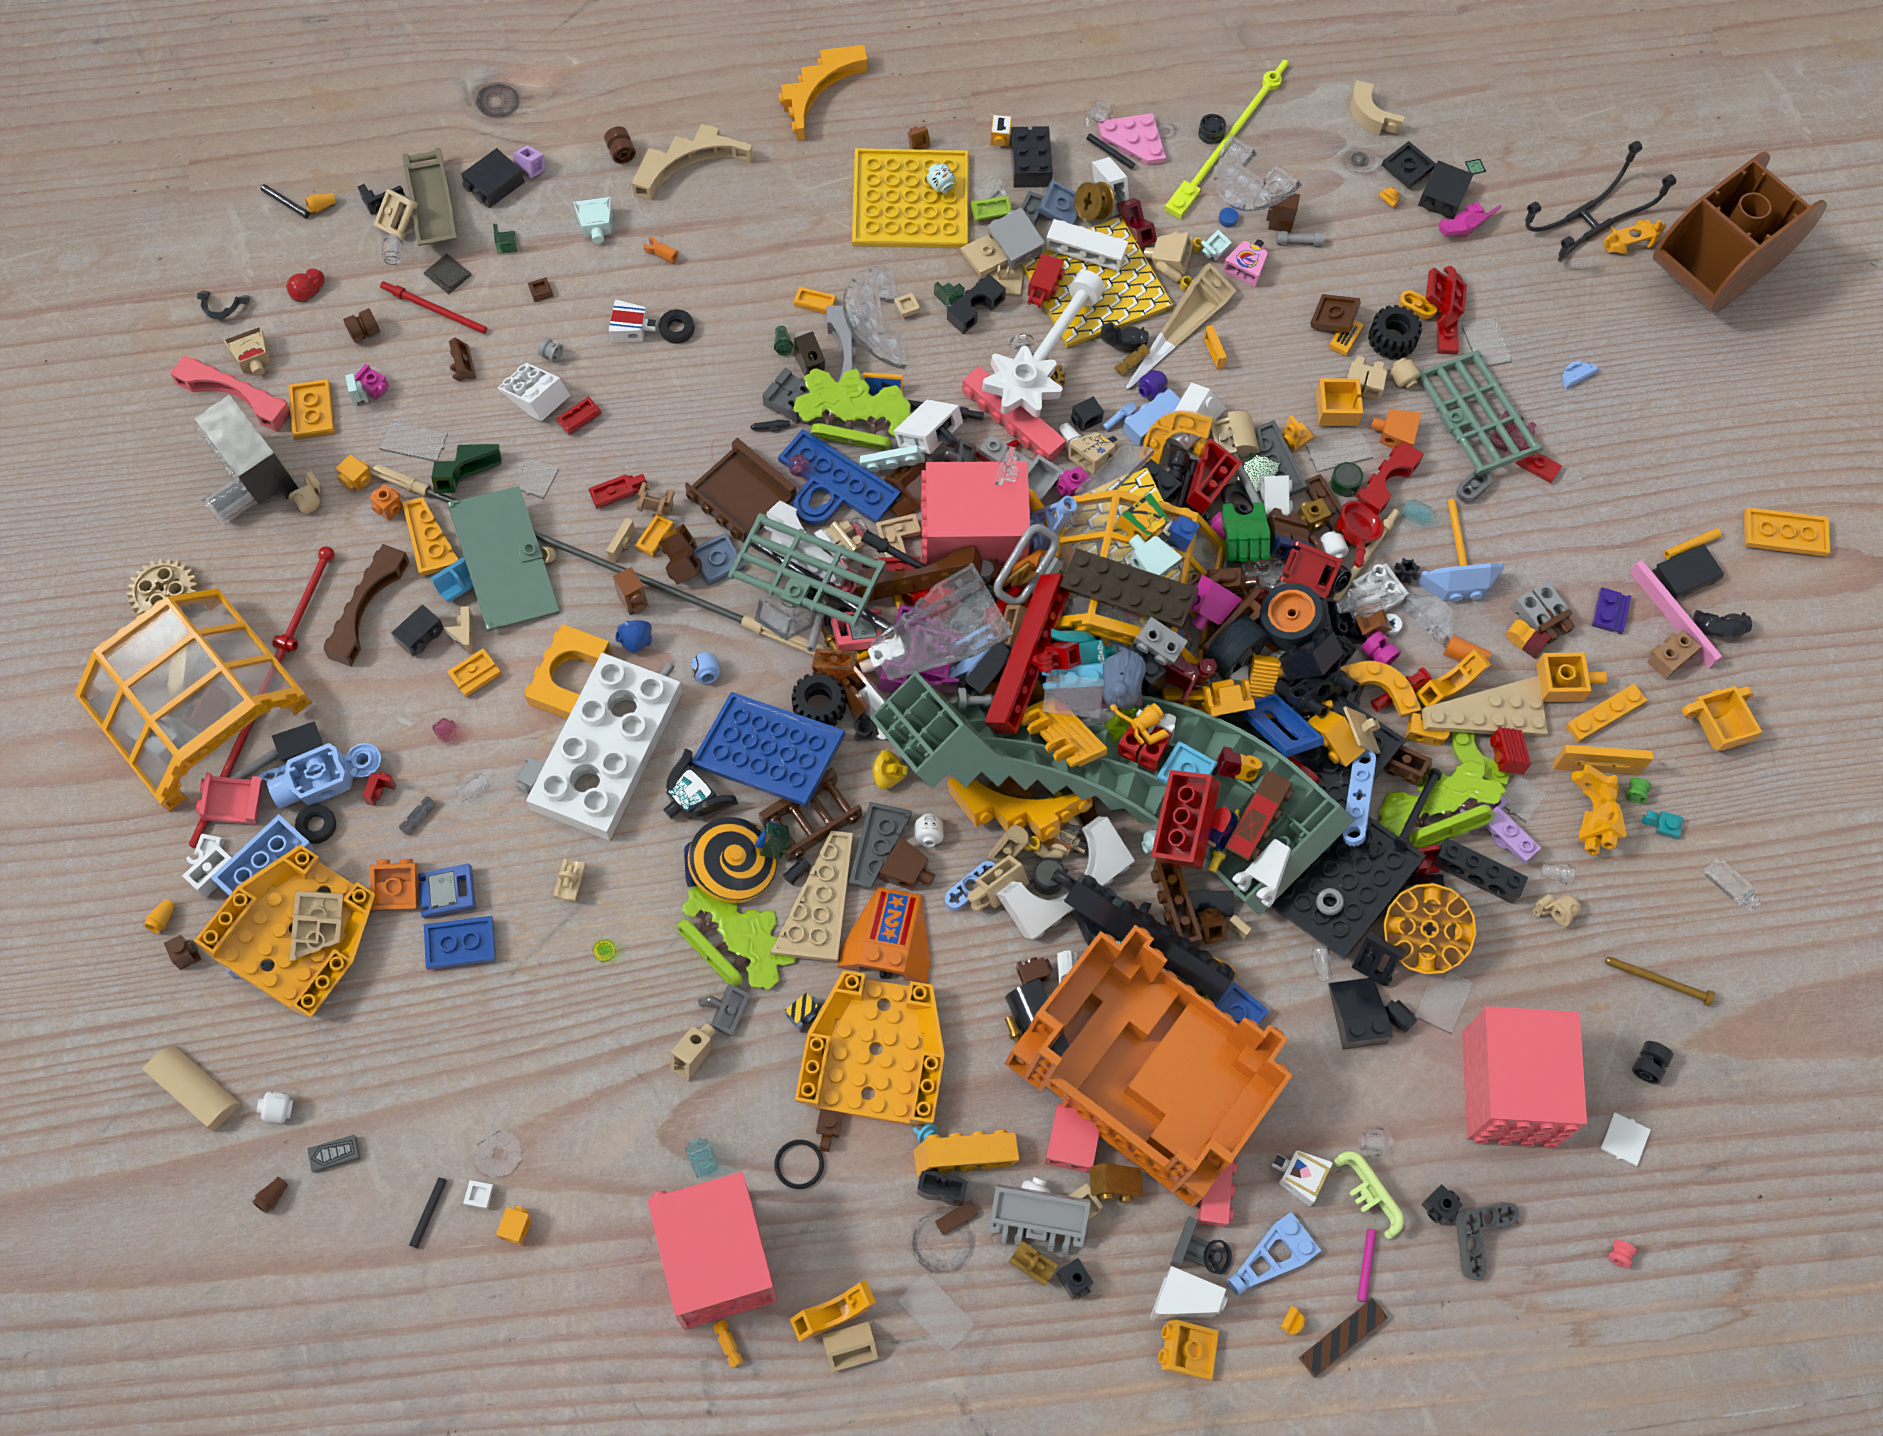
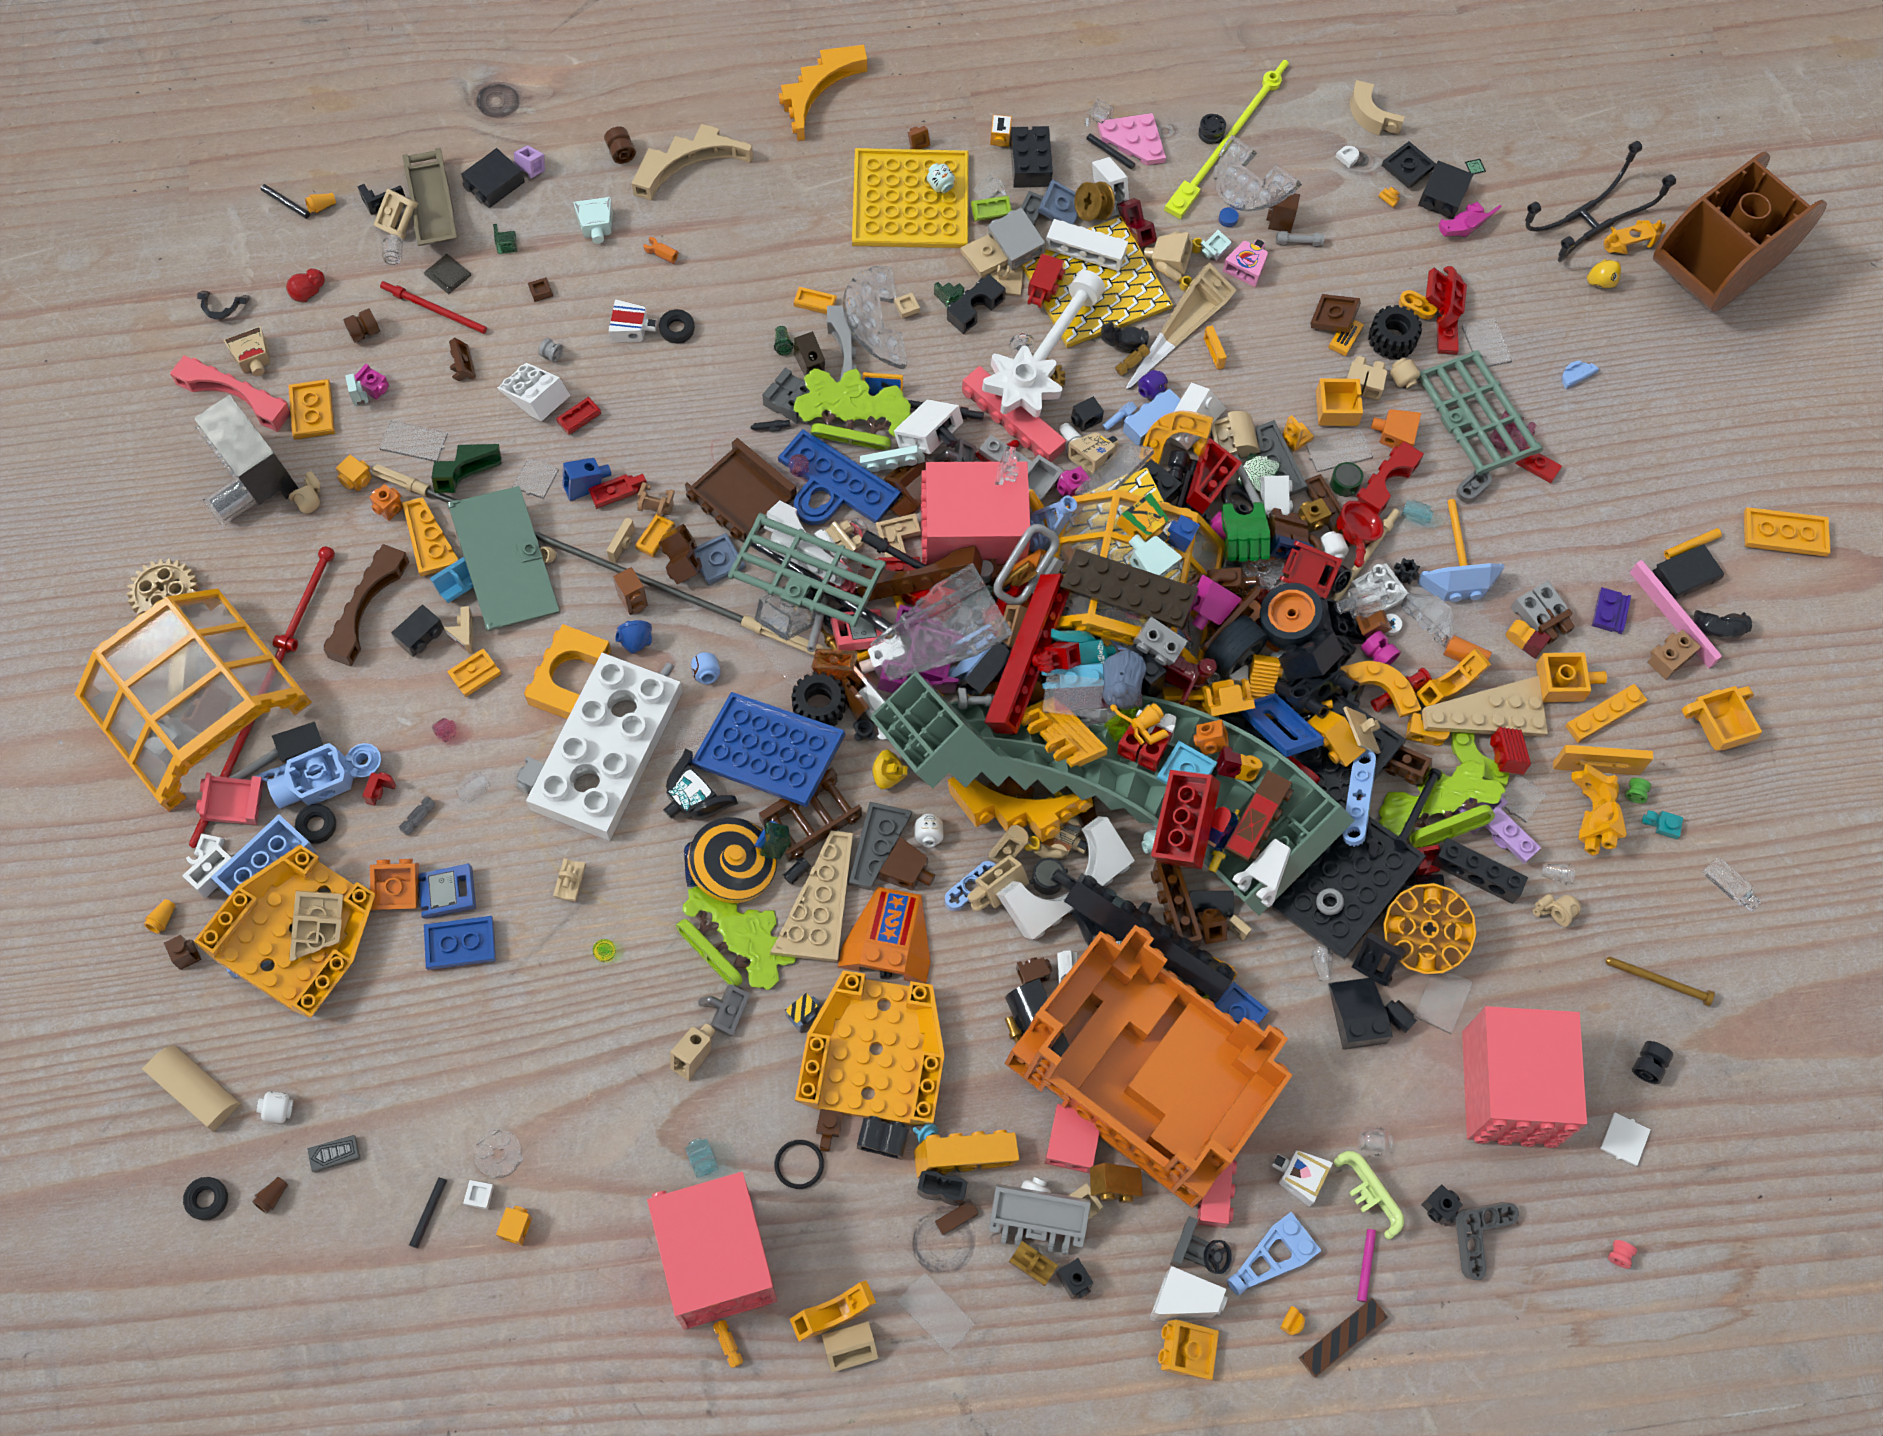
none -> black tyre [183,1177,228,1221]
none -> blue torso [562,458,611,501]
none -> black brick [857,1116,909,1160]
none -> orange brick [1194,719,1229,755]
none -> white tile [1335,146,1359,168]
none -> yellow piece [1587,259,1621,288]

